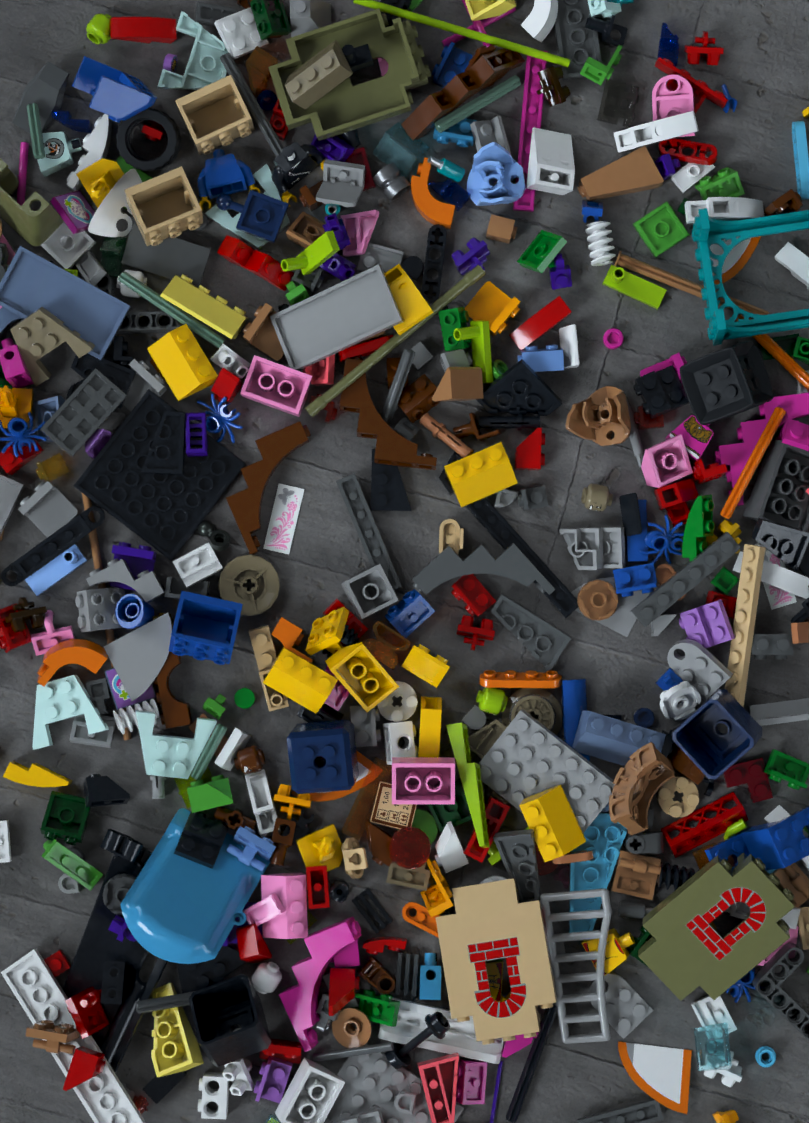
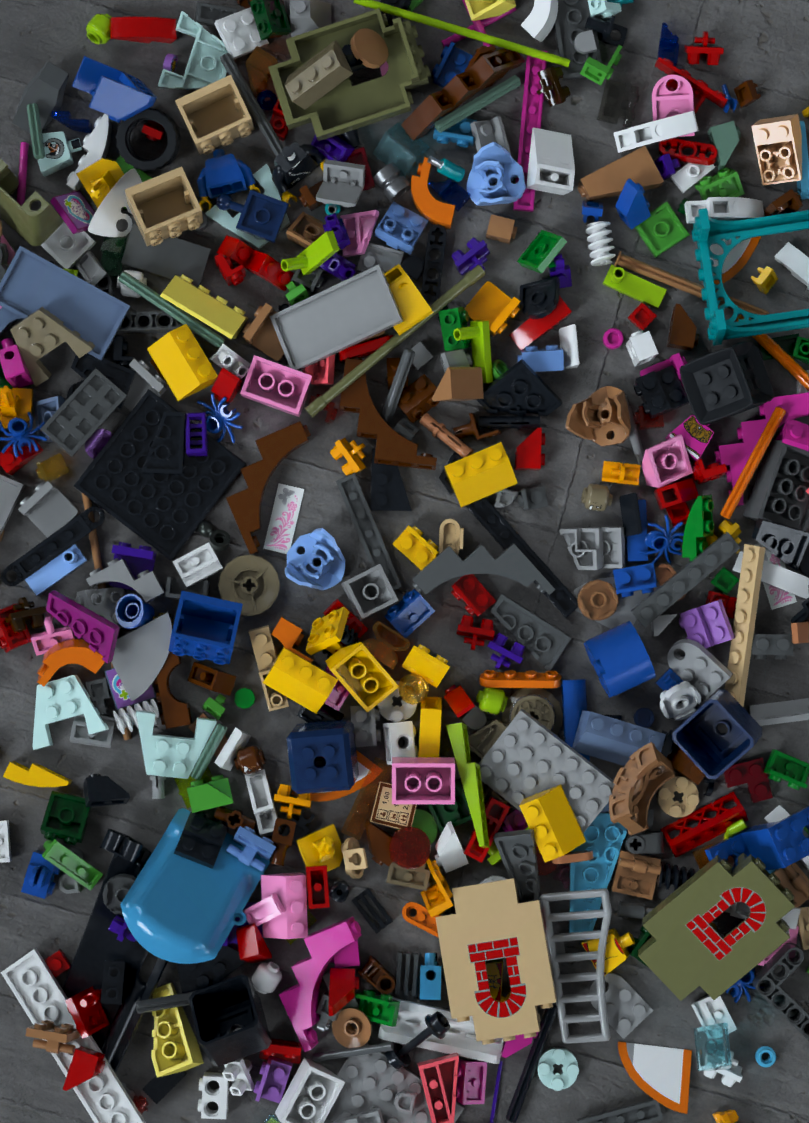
red slope [363,937,407,955] -> none
none -> blue brick [21,850,60,899]
none -> magenta wing [46,590,120,664]
none -> reddish brown slope [187,662,237,696]
none -> red bracket [214,253,246,286]
none -> light blue piece [285,528,346,590]
none -> light orange hips [330,438,366,476]
none -> medium nougat tile [350,28,389,69]
none -> medium blue plate [375,201,429,255]
none -> yellow bracket [392,525,439,570]
none -> clear yellow plate [398,673,428,705]
none -> red slope [443,684,475,718]
none -> dark purple hips [487,633,525,669]
none -> magenta bracket [501,809,528,832]
none -> black tile [519,276,560,319]
none -> light aqua plate [537,1047,579,1091]
none -> light grey tile [574,30,597,54]
none -> blue brick [584,621,656,698]
none -> light orange hips [601,461,641,486]
none -> blue slope [615,178,651,230]
none -> white brick [626,330,659,367]
none -> red plate [628,302,657,331]
none -> reddish brown slope [666,303,699,351]
none -> sand green slope [707,121,741,171]
none -> reddish brown tile [734,80,761,108]
none -> light nougat slope [751,114,802,185]
none -> yellow tile [751,266,778,294]

